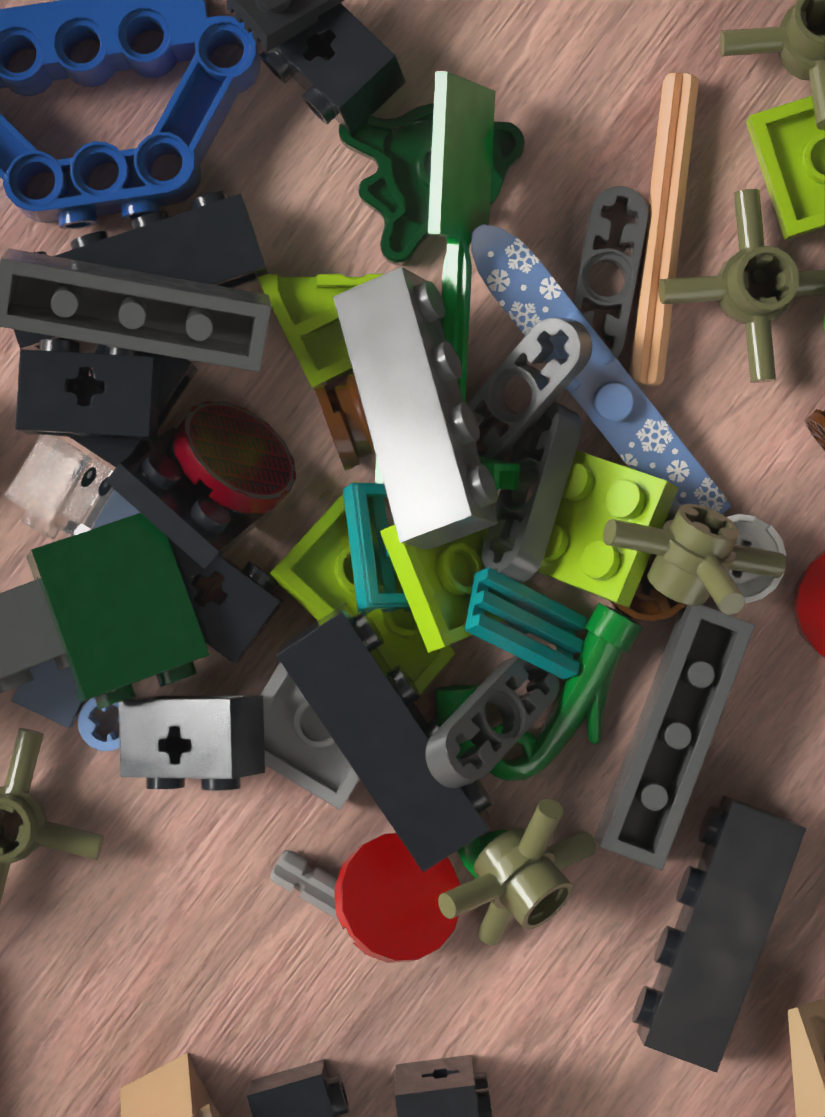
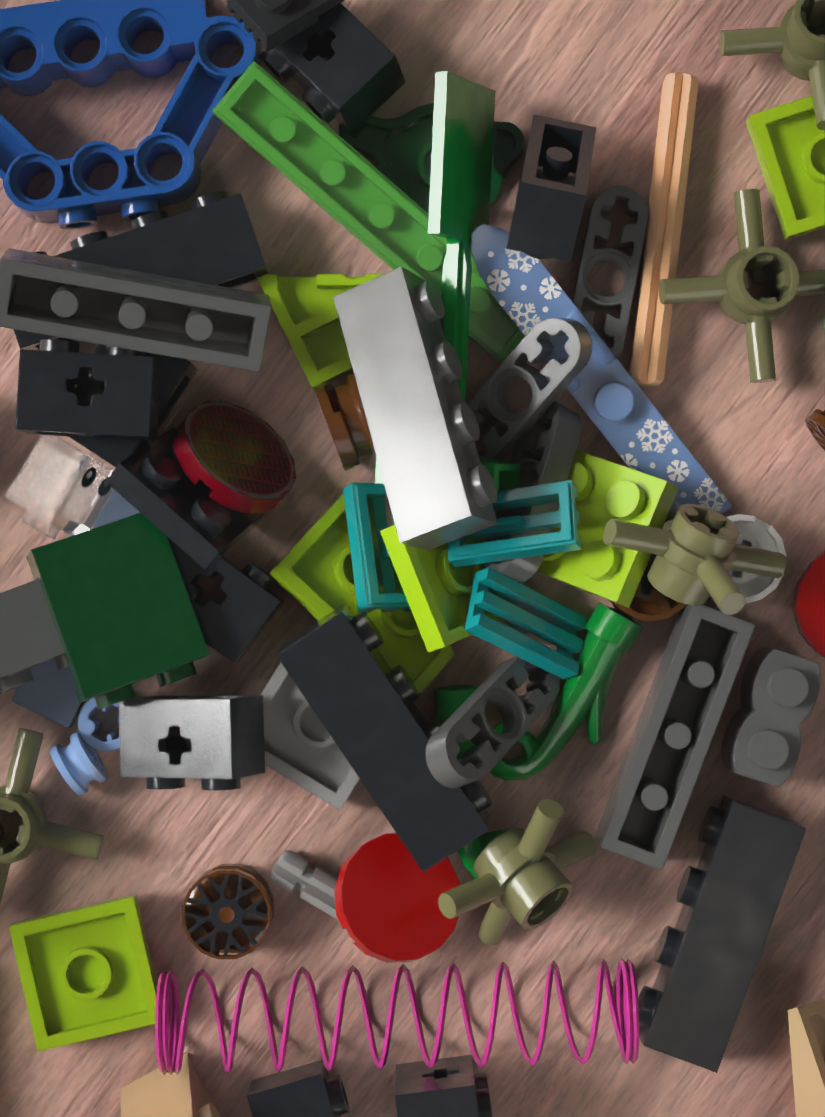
none -> lime plate [9,893,158,1052]
none -> light blue bush [50,731,109,796]
none -> dark pink piece [155,958,640,1075]
none -> reddish brown wheel [182,864,274,959]
none -> bright green tile [212,61,525,364]
none -> teal tile [448,480,582,567]
none -> black brick [506,115,596,262]
none -> dark grey brick [721,647,821,787]

